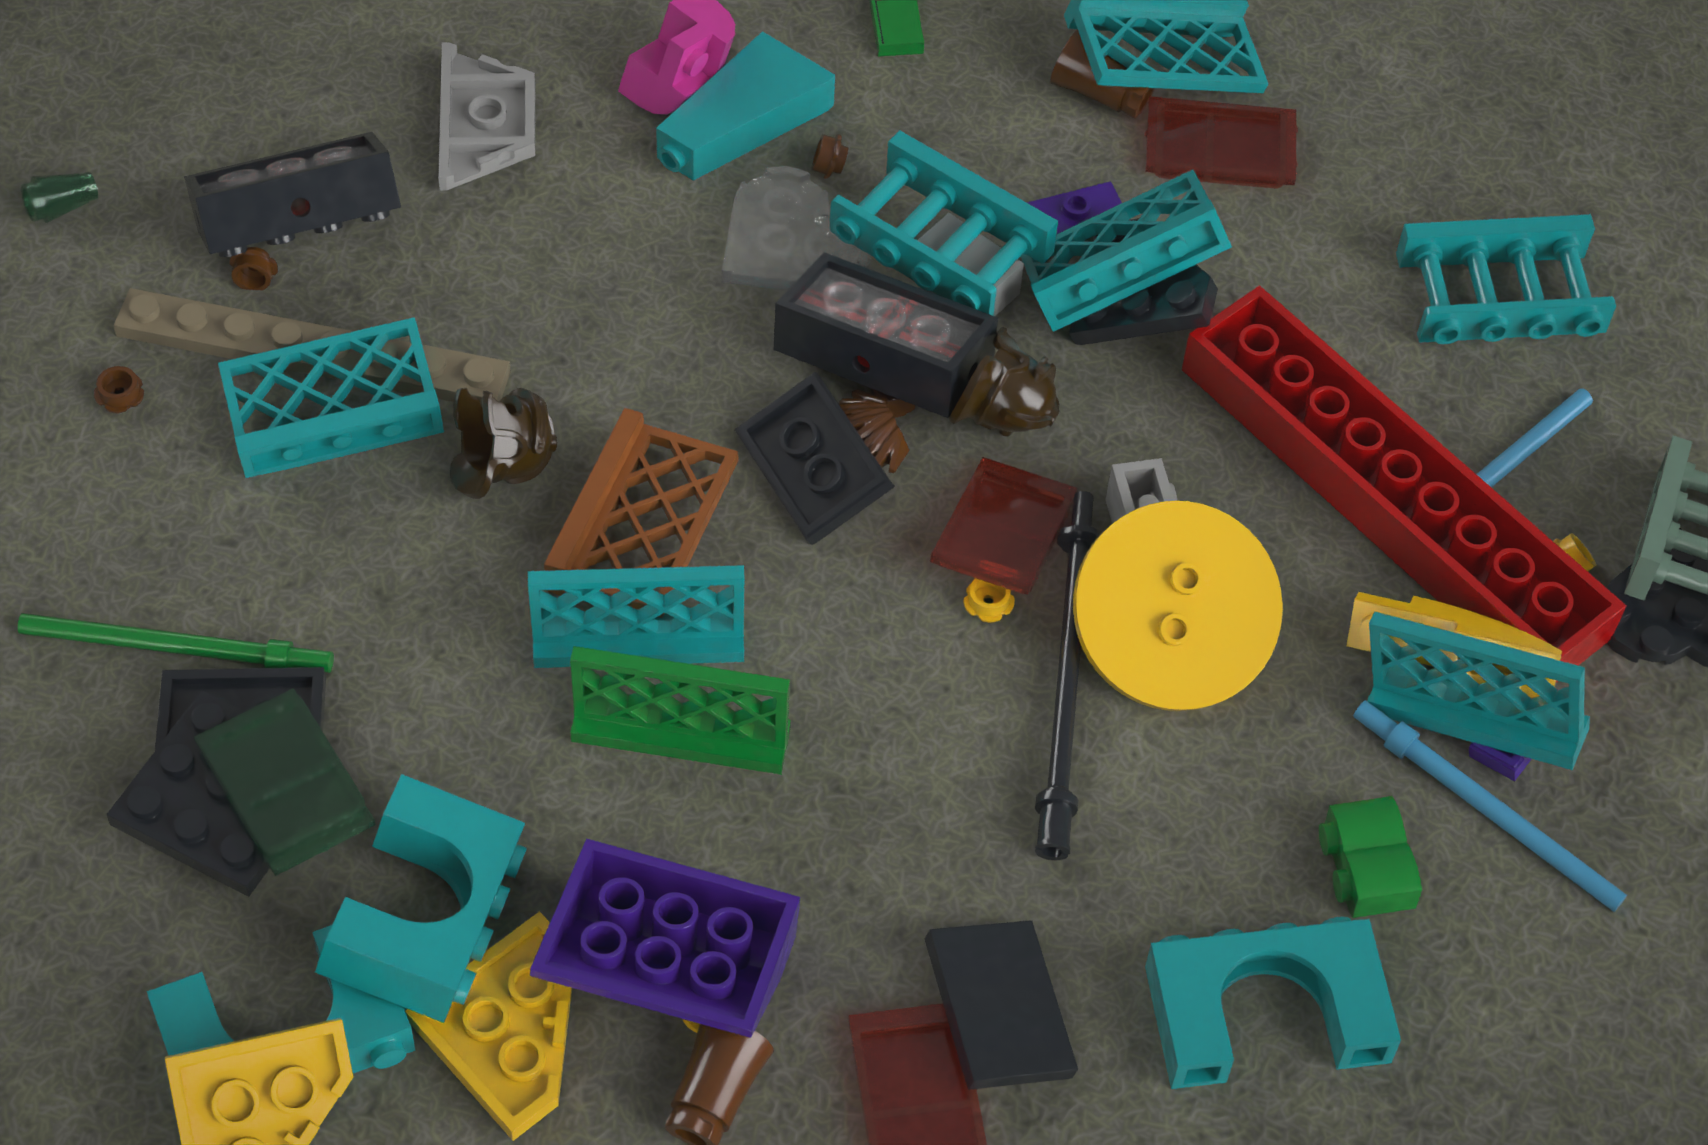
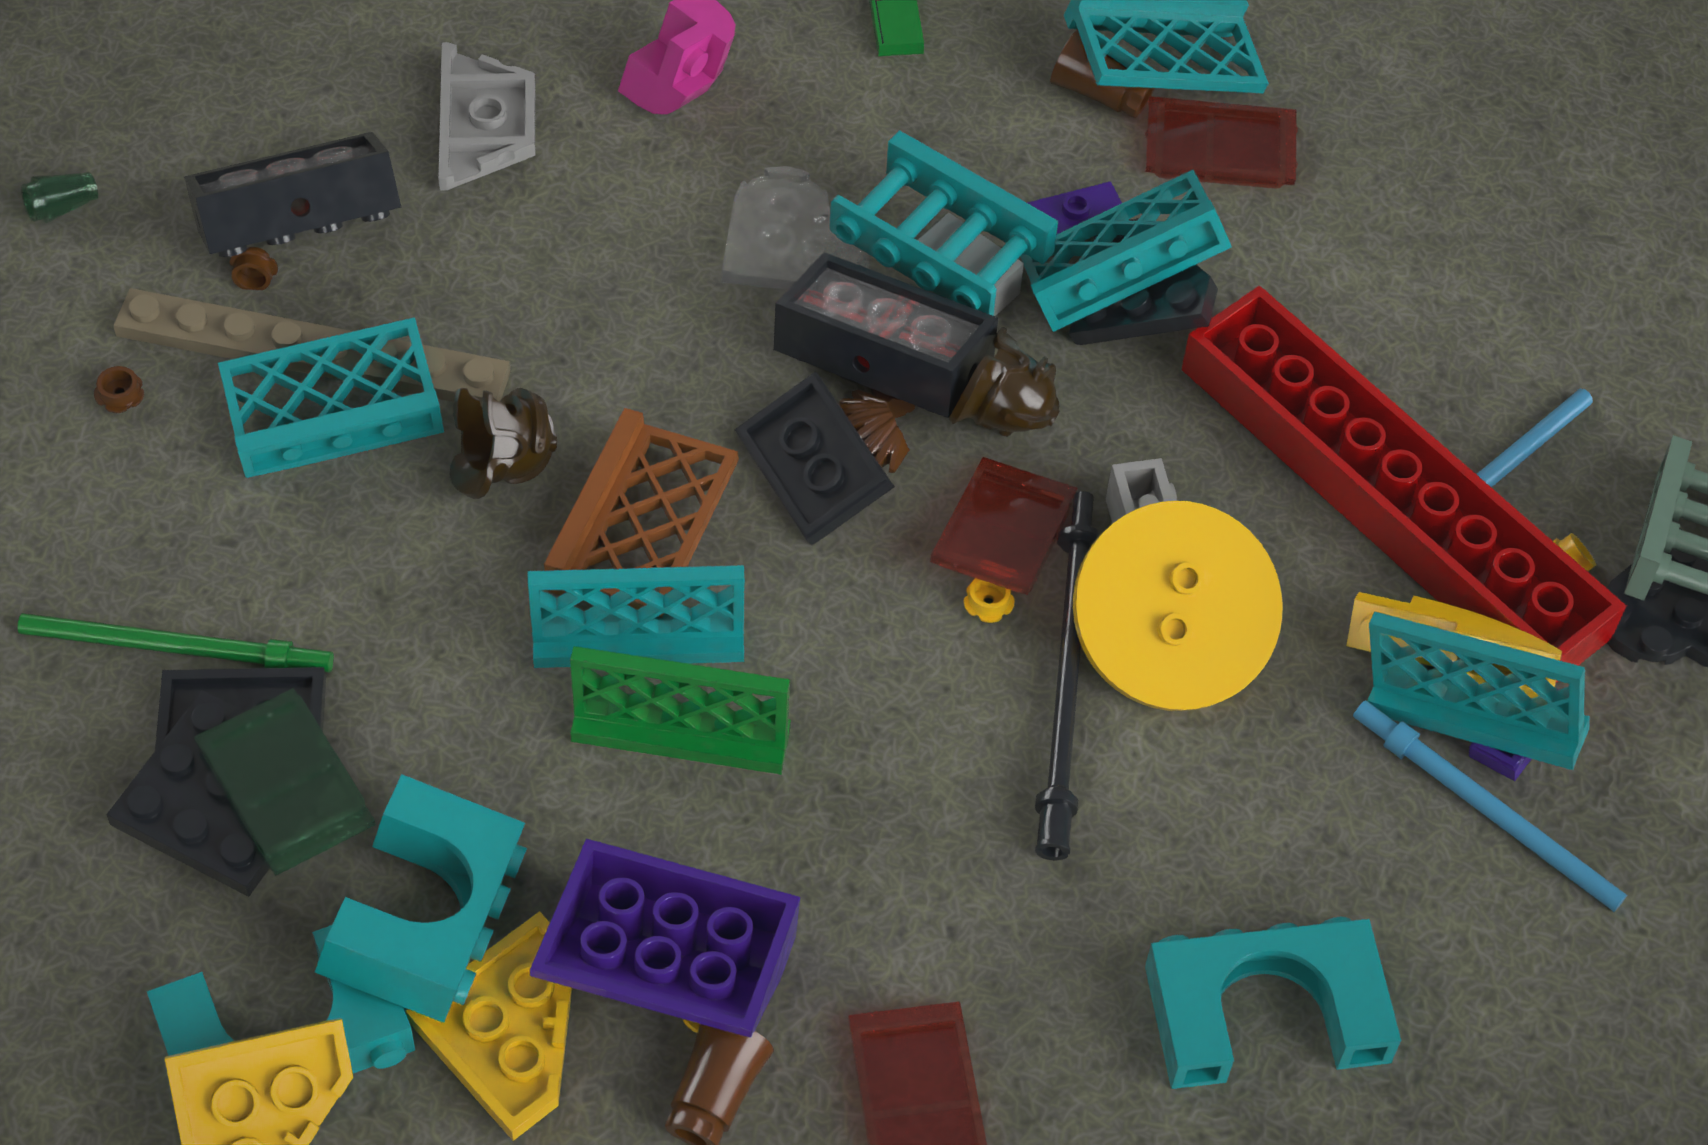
teal slope [656,31,835,181] -> none
reddish brown plate [811,134,849,178] -> none
black tile [924,920,1078,1090] -> none
green brick [1319,796,1422,918] -> none
teal fence [1396,214,1616,344] -> none

